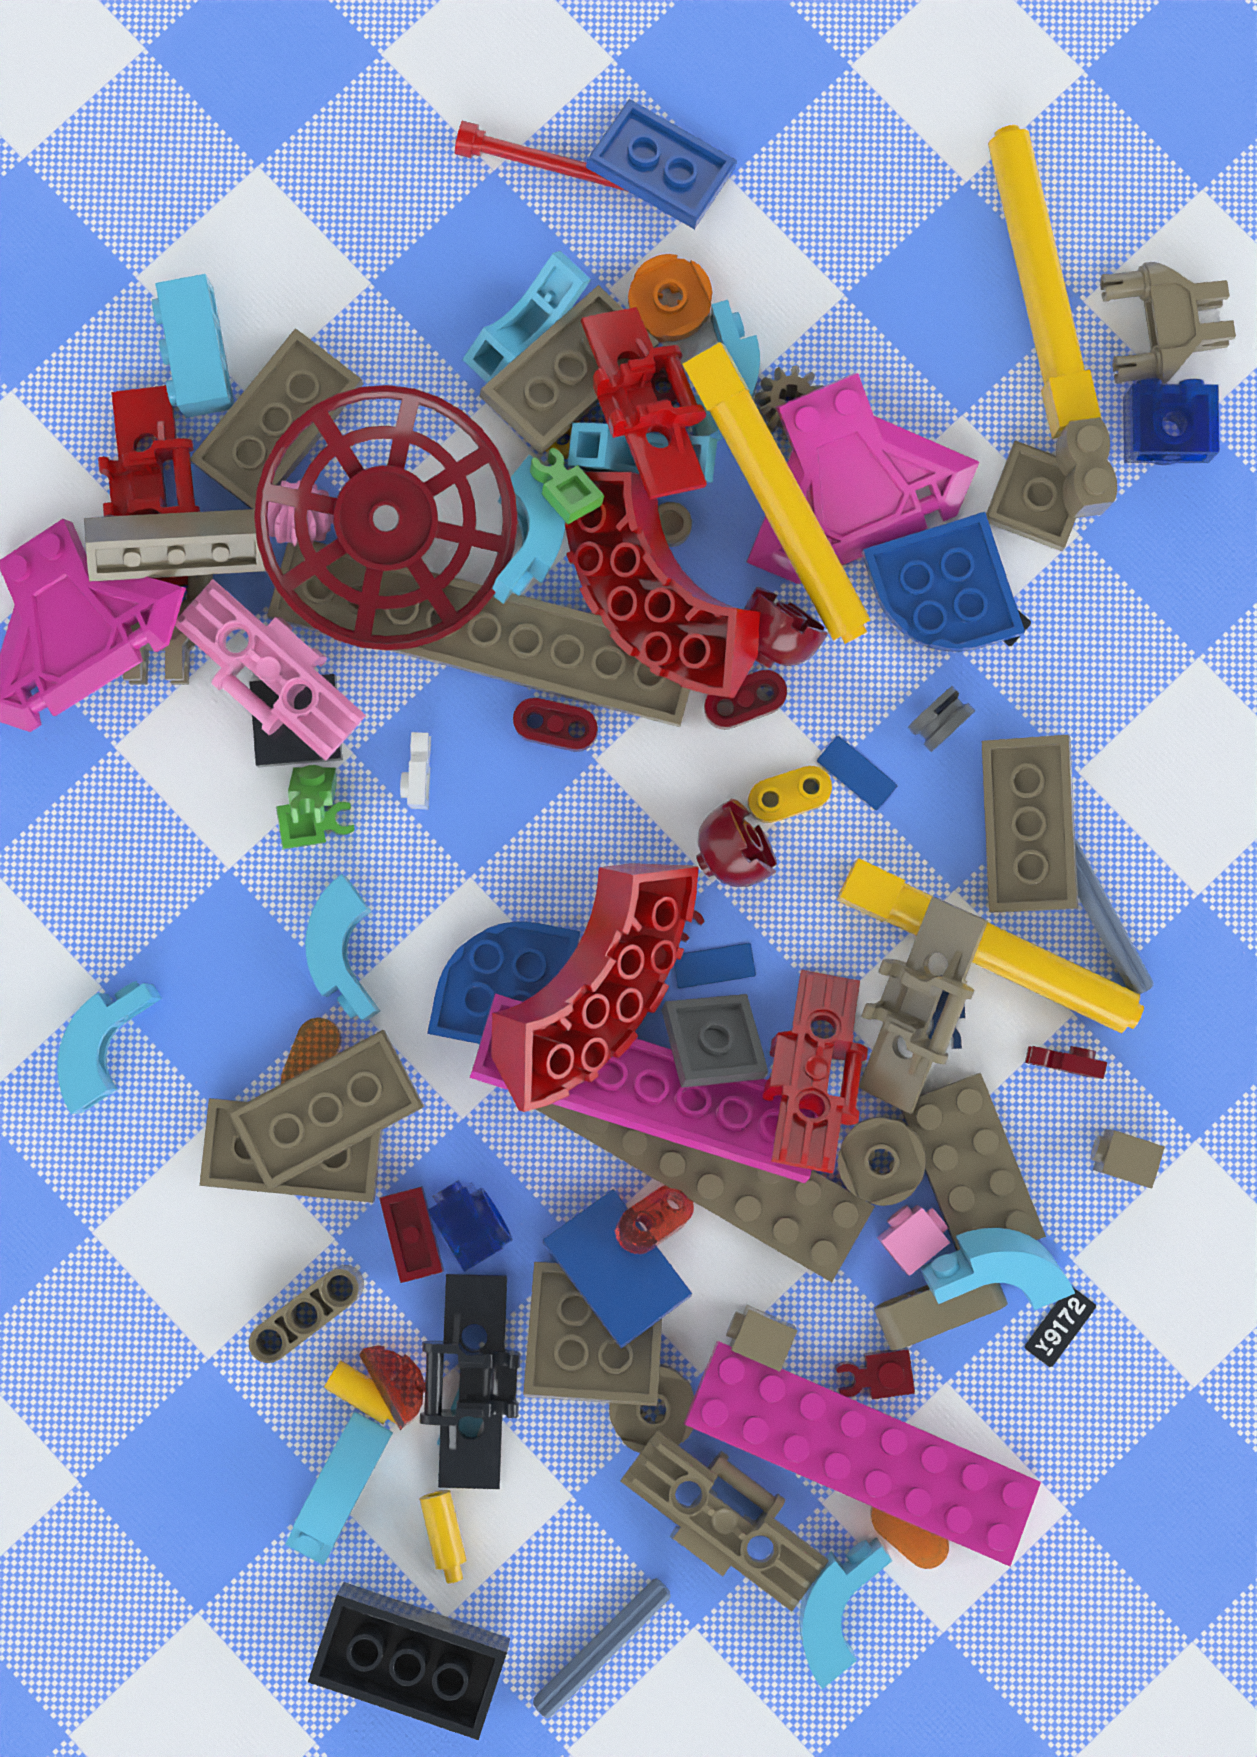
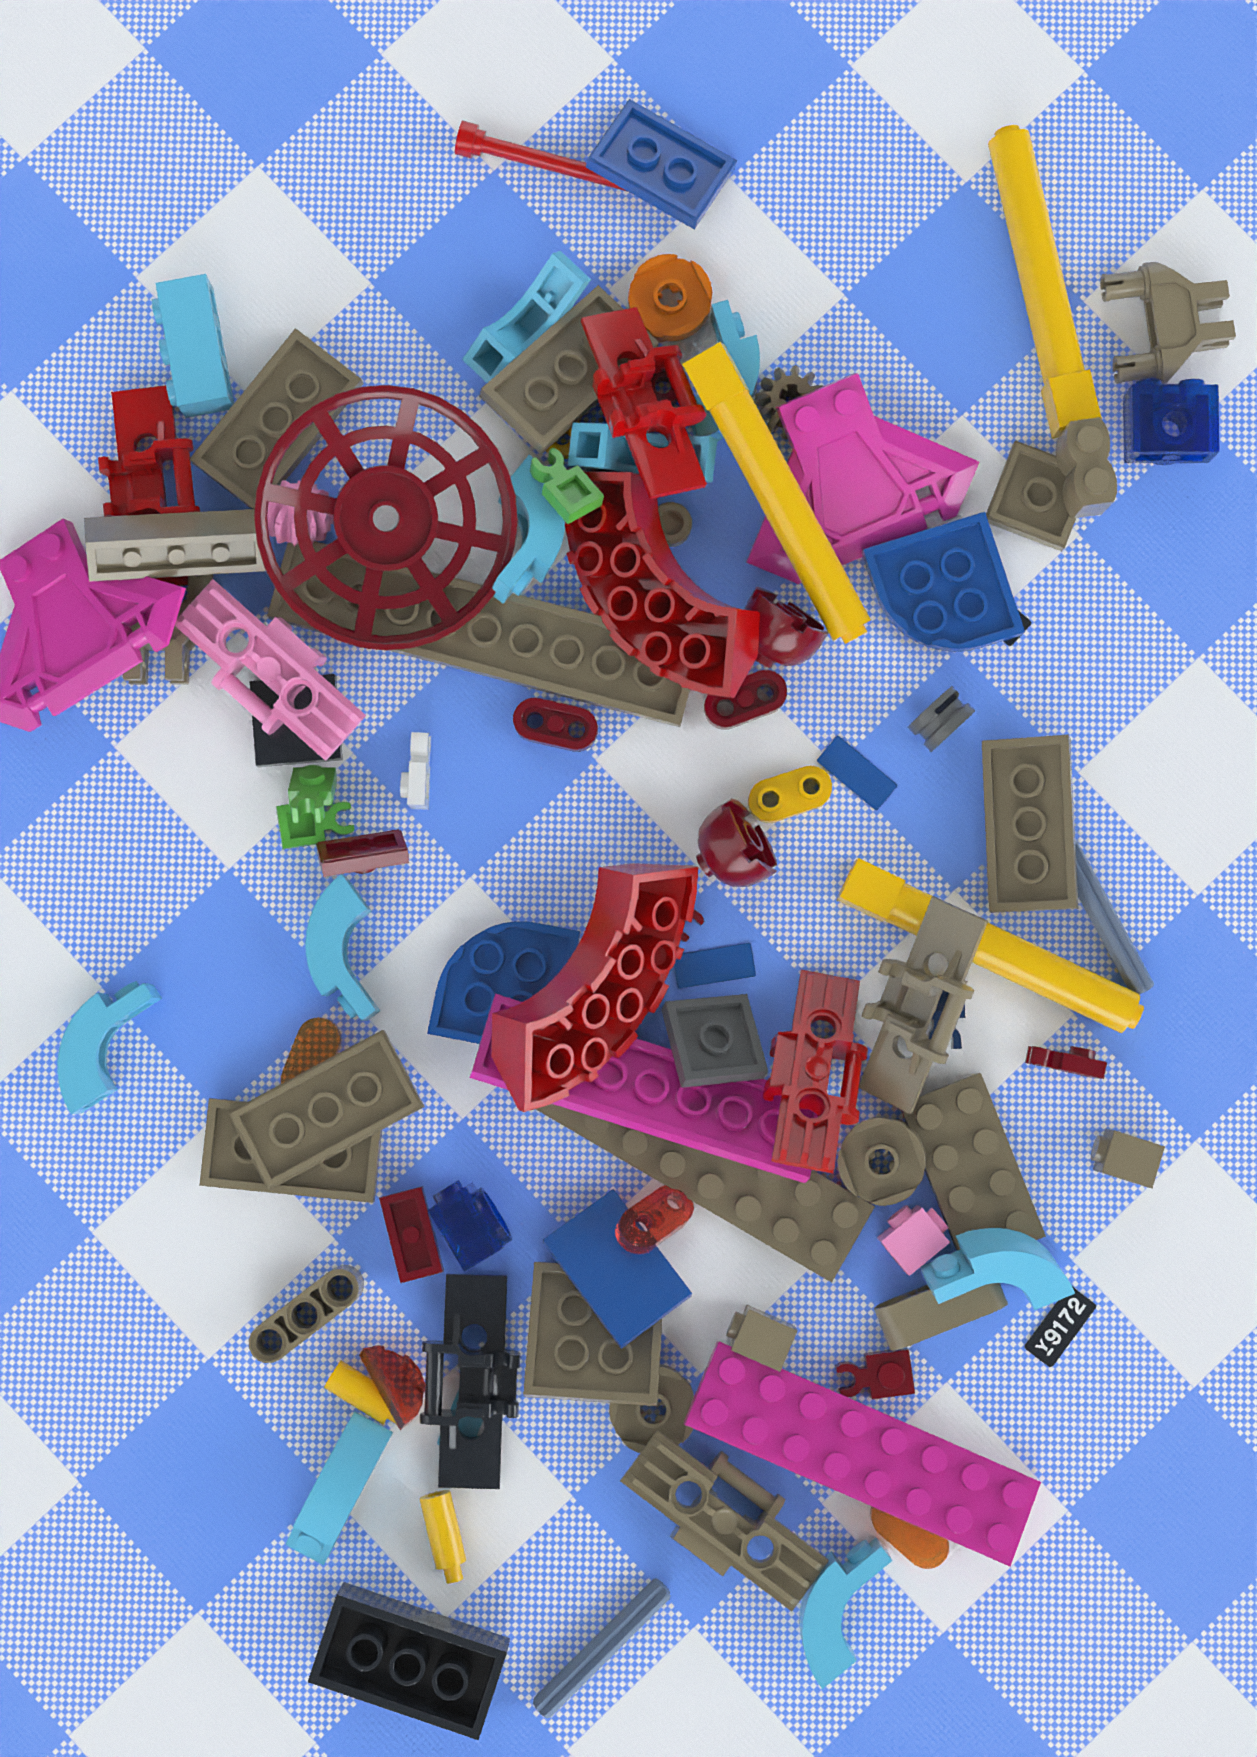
none -> dark red plate [316,829,409,877]

